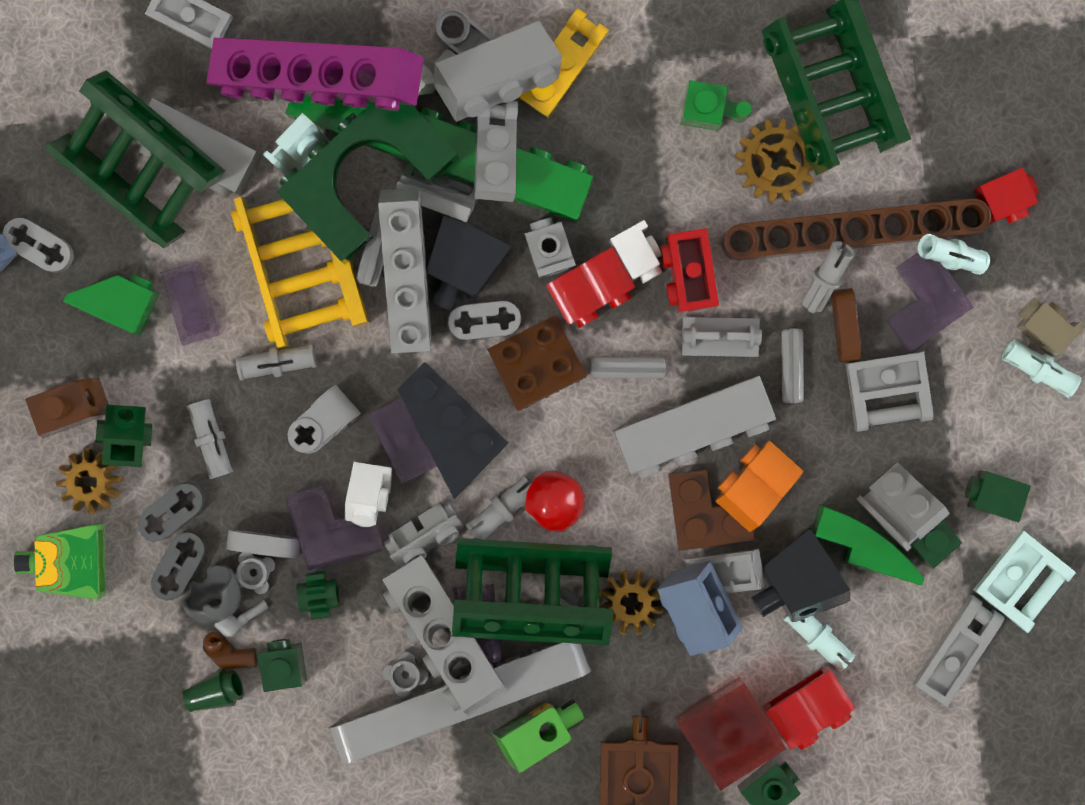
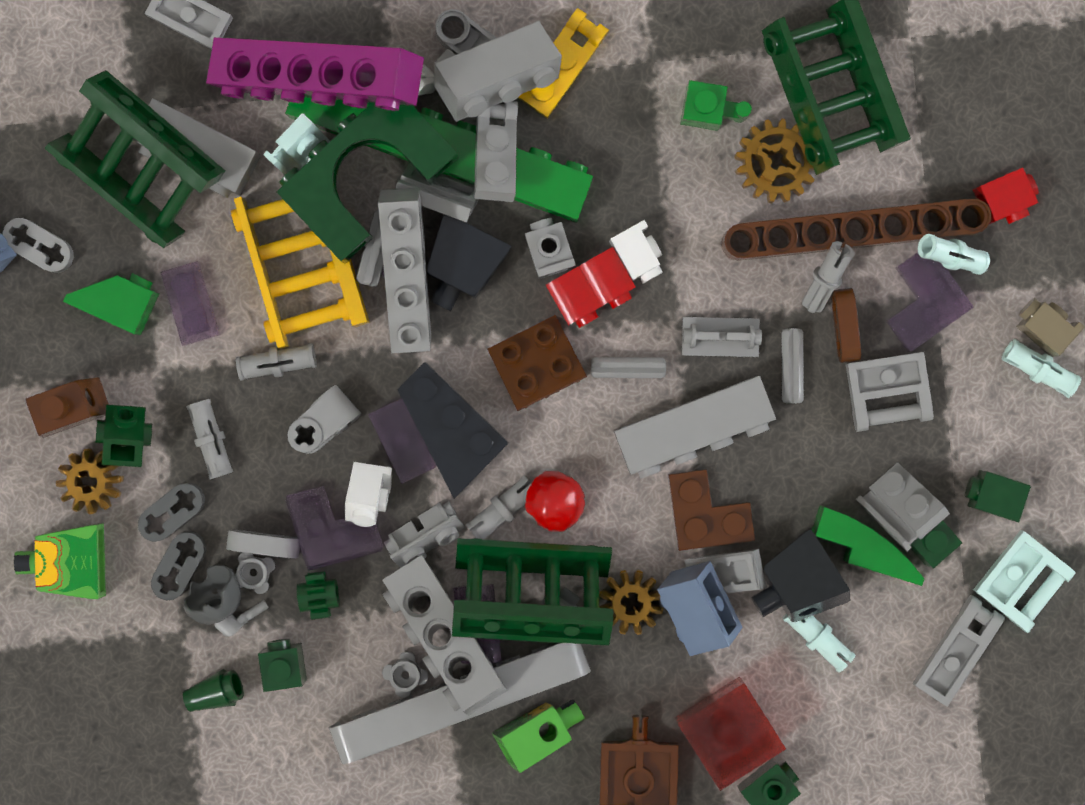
reddish brown arm [203,632,257,669] -> none
light grey beam [448,301,521,340] -> none
red brick [660,228,719,314] -> none
orange brick [715,440,804,532] -> none
red brick [763,665,856,750] -> none

